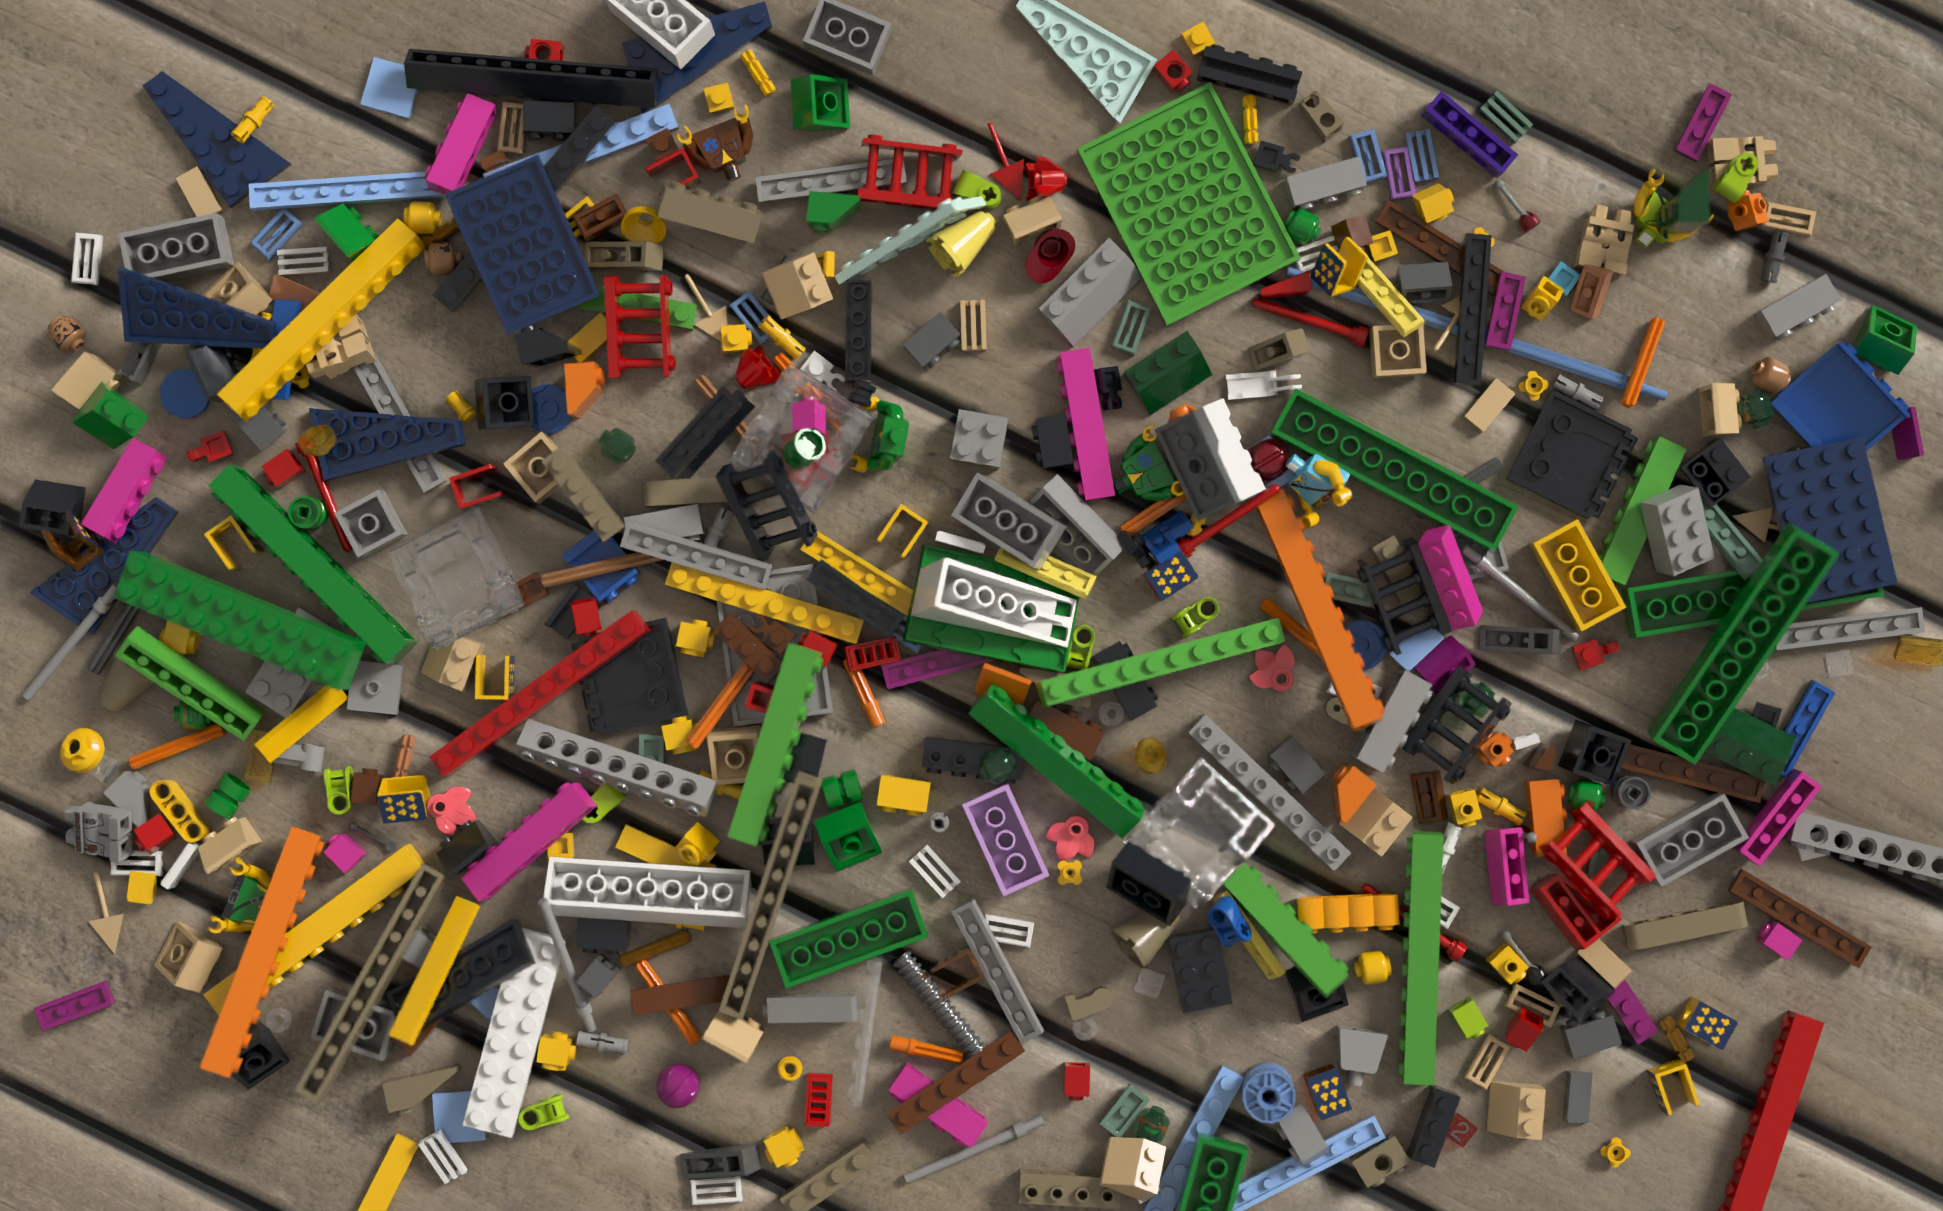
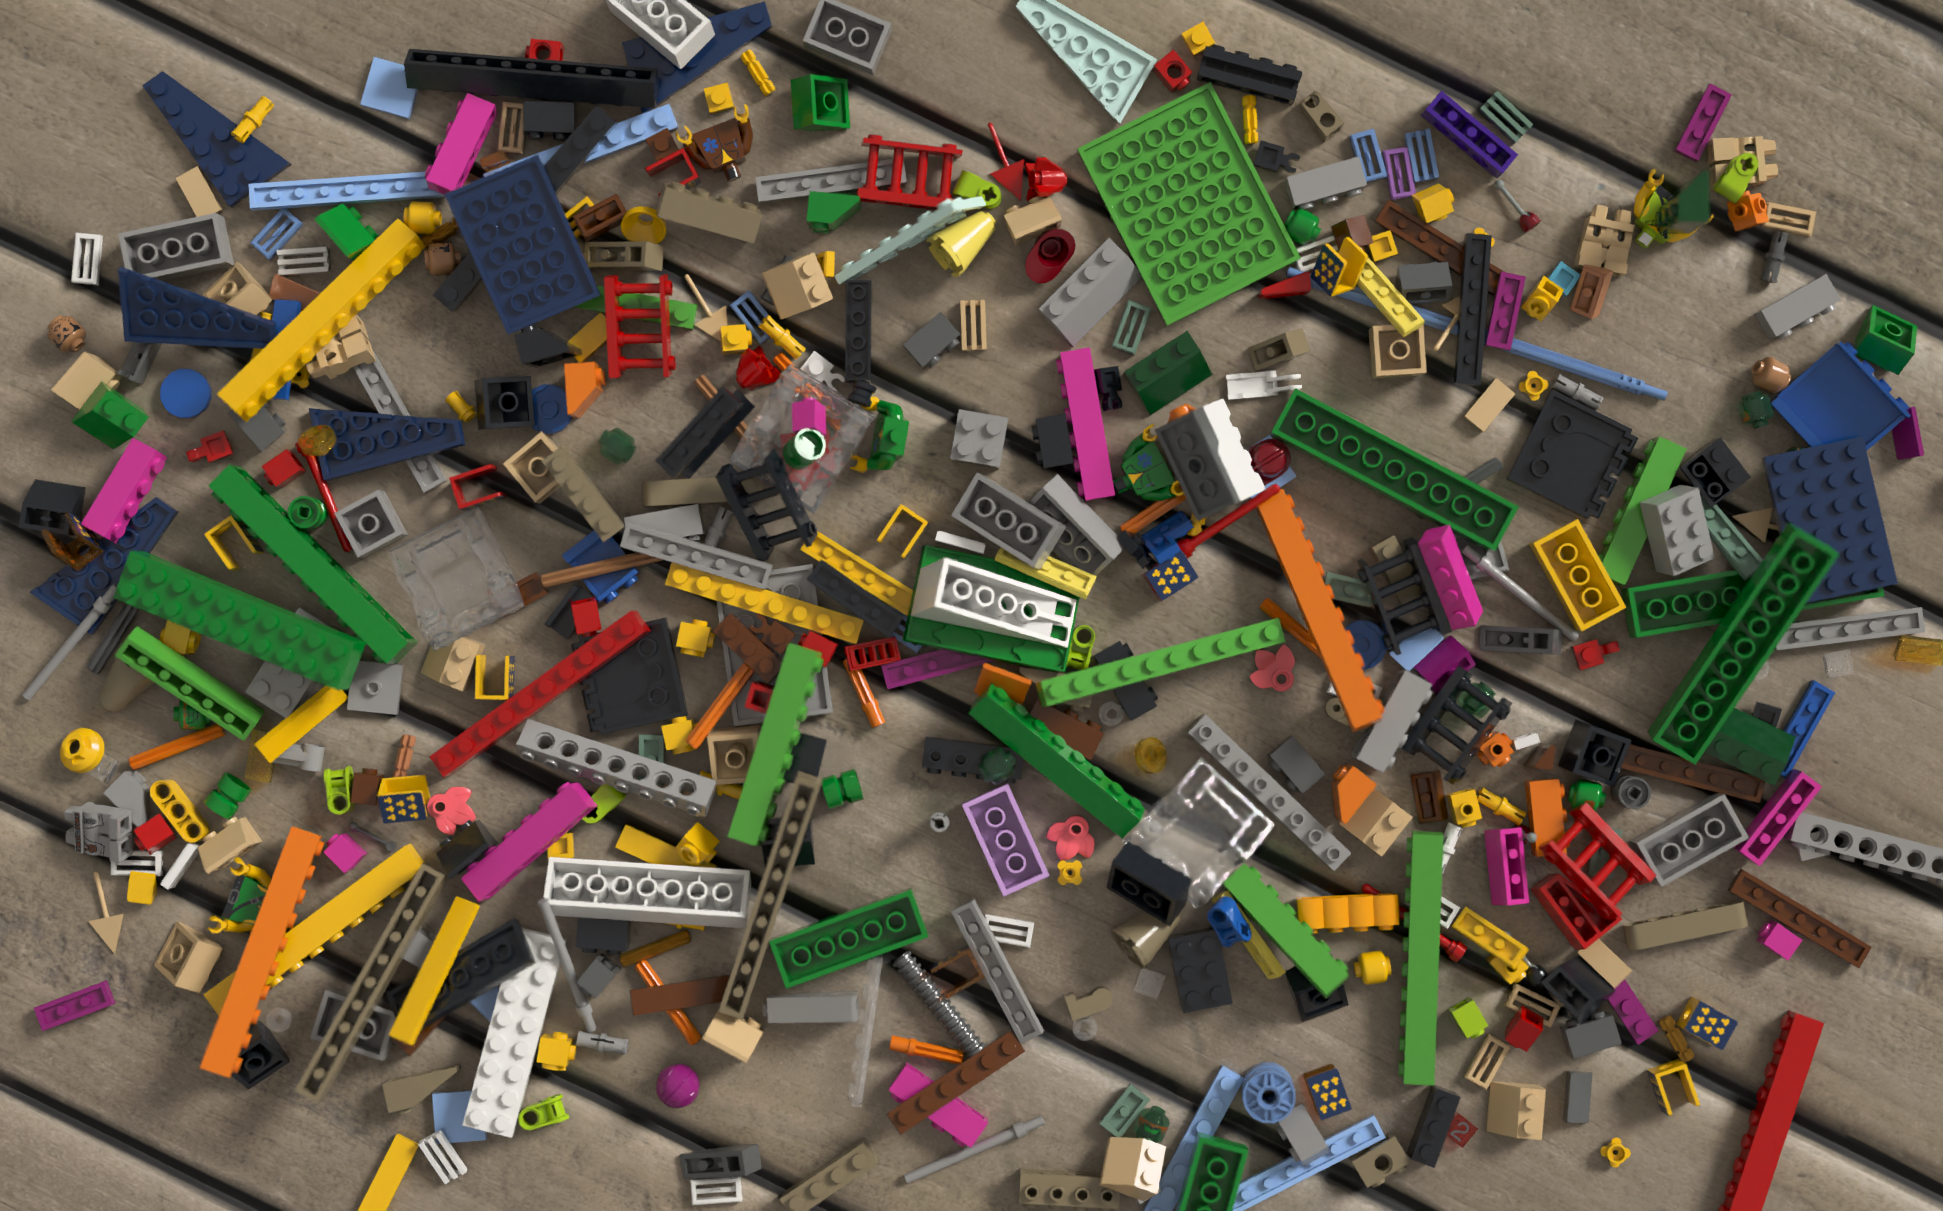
black slope [185,346,241,403] -> none
yellow brick [764,1125,805,1168] -> none
yellow plate [777,1056,803,1081] -> none
red slope [805,1073,833,1127] -> none
green slope [814,802,883,872] -> none
yellow brick [877,774,931,816] -> none
white tile [909,844,961,898] -> none
red brick [1063,1062,1090,1101] -> none
lime piece [1171,597,1219,639] -> none
red piece [1252,298,1369,347] -> none
torso [1285,454,1351,529] -> none
light grey torso [1337,1025,1388,1086] -> none
orange axle [1621,317,1665,409] -> none
tan slope [1698,383,1742,438] -> none
none -> yellow tile [1451,906,1529,970]

